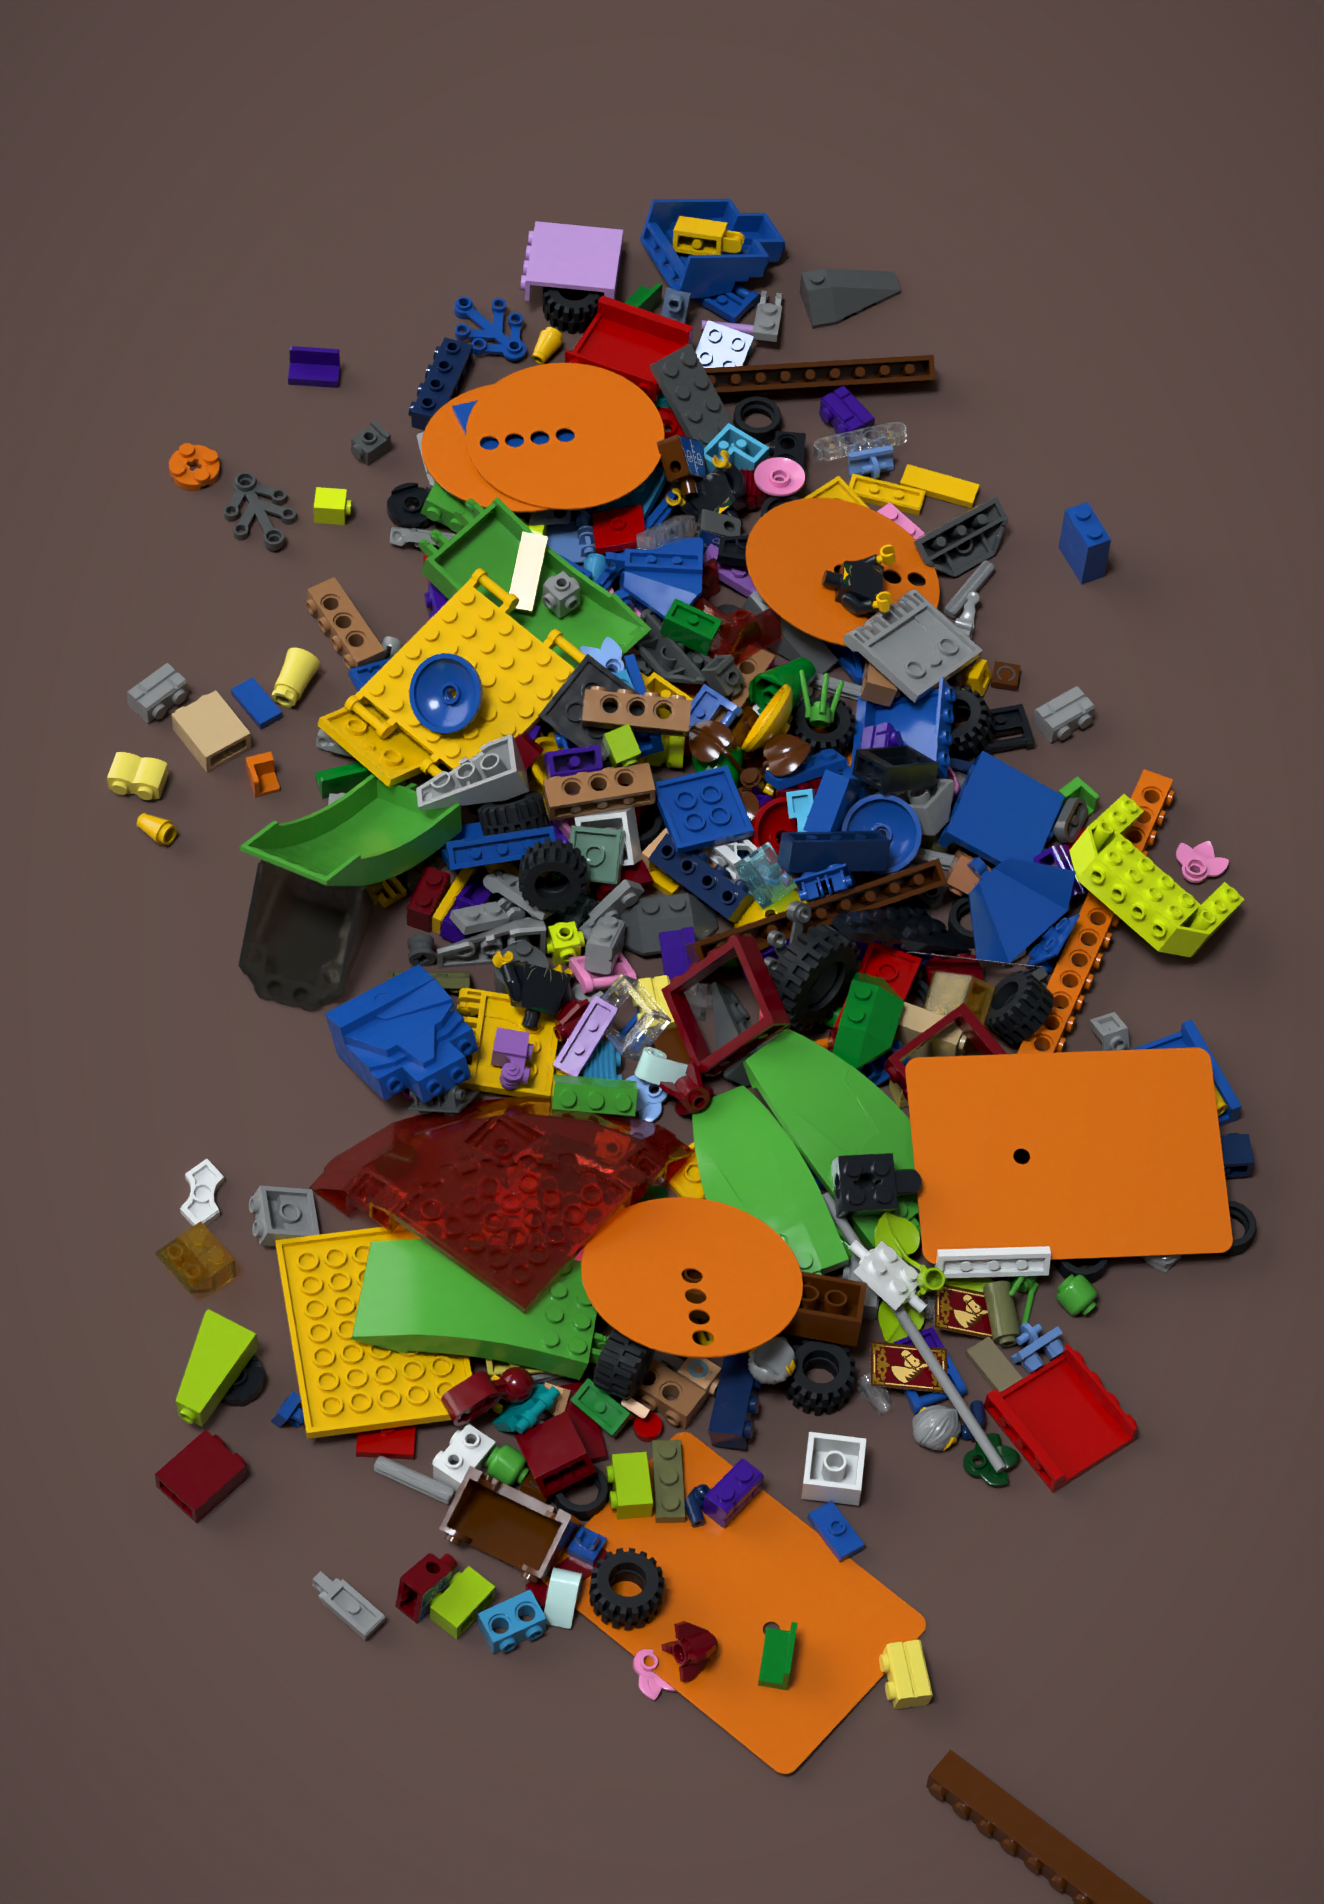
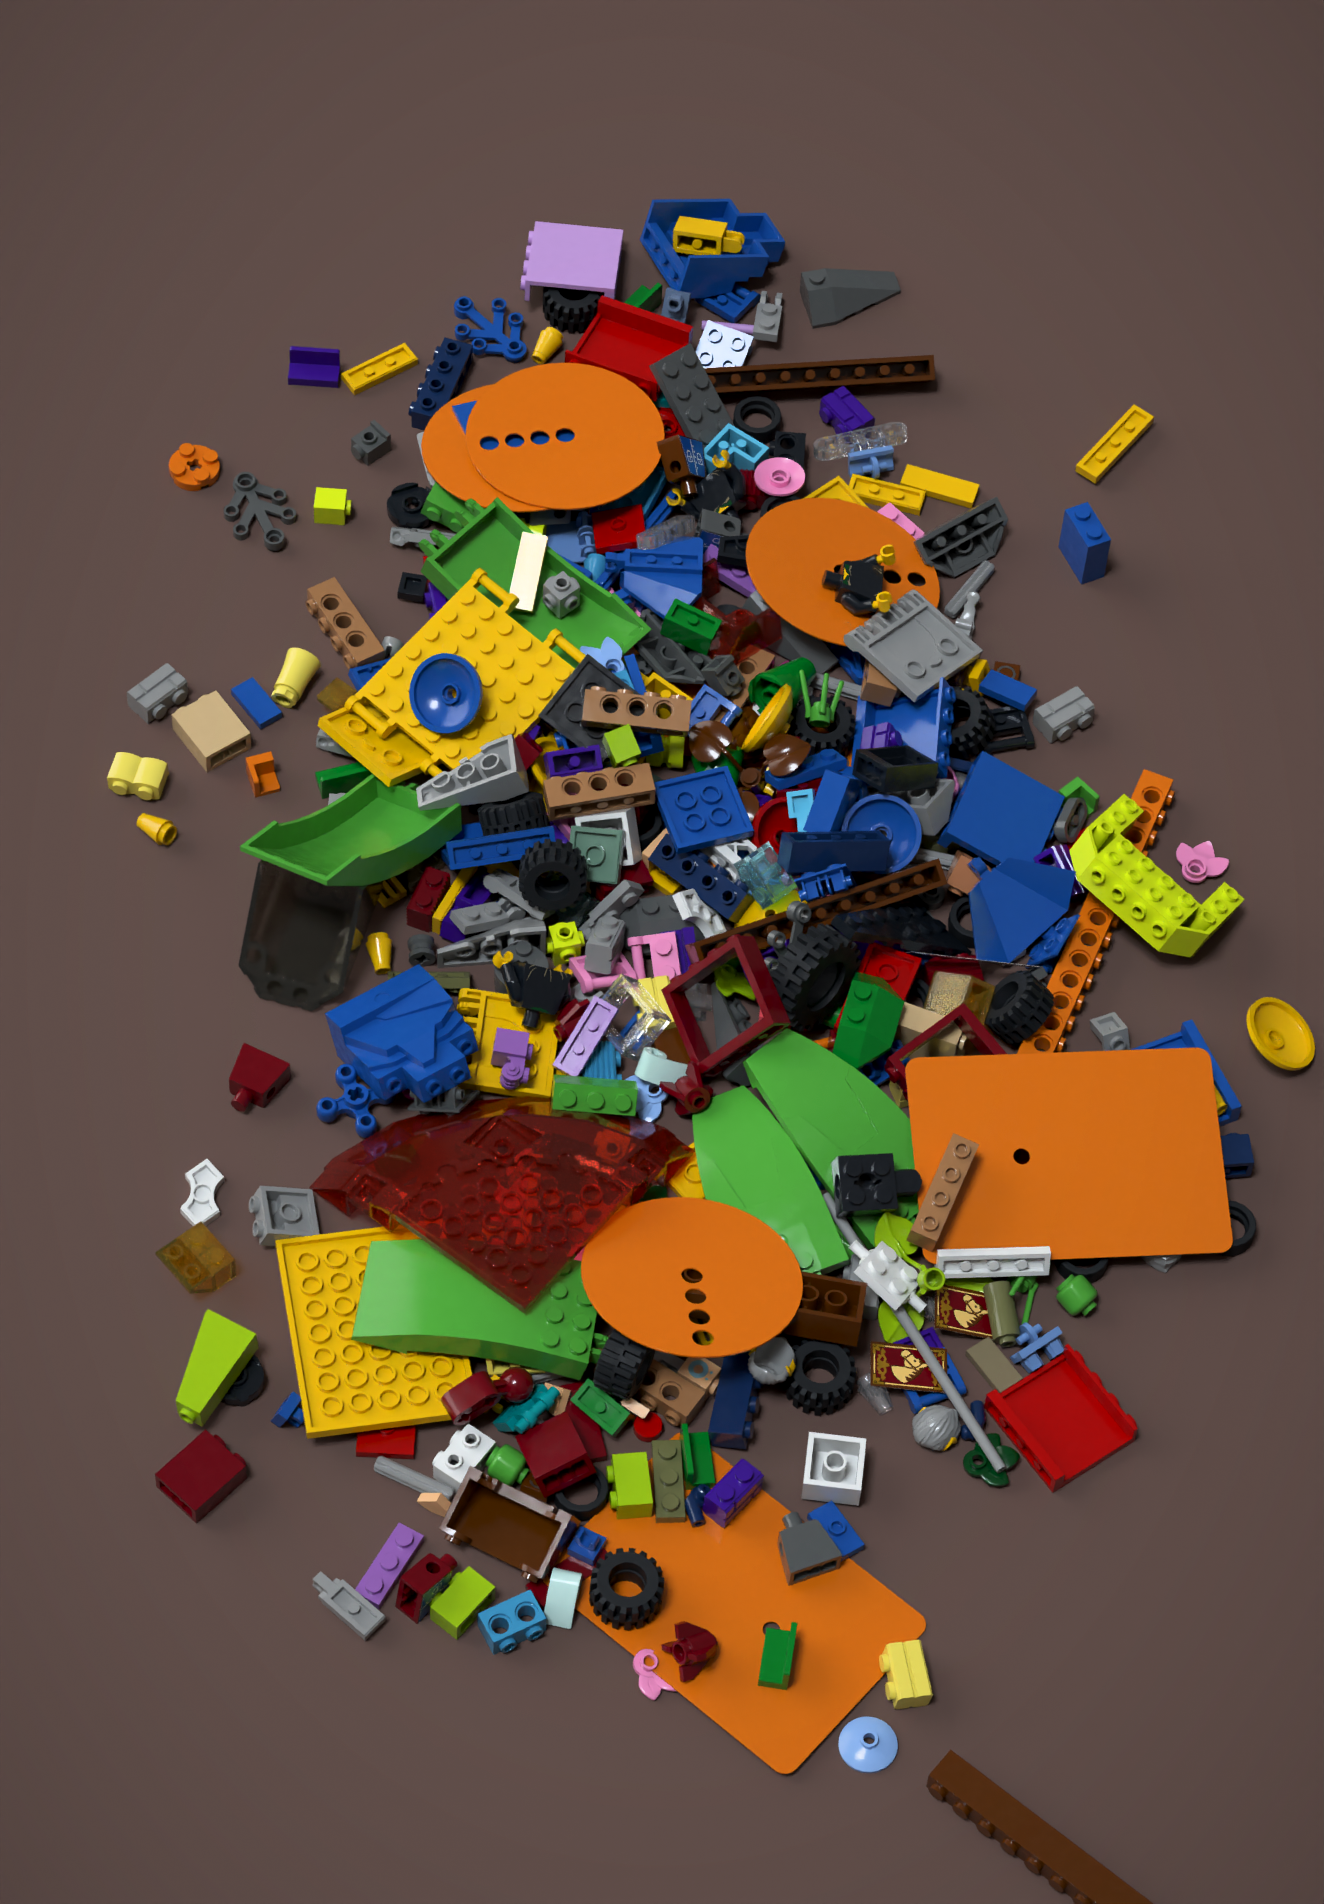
none -> dark red torso [229,1043,291,1112]
none -> blue gear [316,1064,396,1138]
none -> clear yellow panel [317,677,357,712]
none -> yellow tile [341,343,418,396]
none -> medium lavender plate [355,1522,424,1610]
none -> yellow cone [365,932,392,975]
none -> black plate [397,572,428,602]
none -> light nougat tile [417,1493,451,1517]
none -> bright pink plate [627,931,682,990]
none -> white tile [672,889,726,938]
none -> green panel [679,1423,715,1490]
none -> lime plate [714,964,756,1001]
none -> dark grey torso [777,1512,842,1586]
none -> light blue dish [838,1716,898,1773]
none -> medium nougat brick [906,1133,979,1252]
none -> blue tile [978,669,1037,712]
none -> yellow plate [1075,404,1154,484]
none -> yellow dish [1246,997,1315,1071]

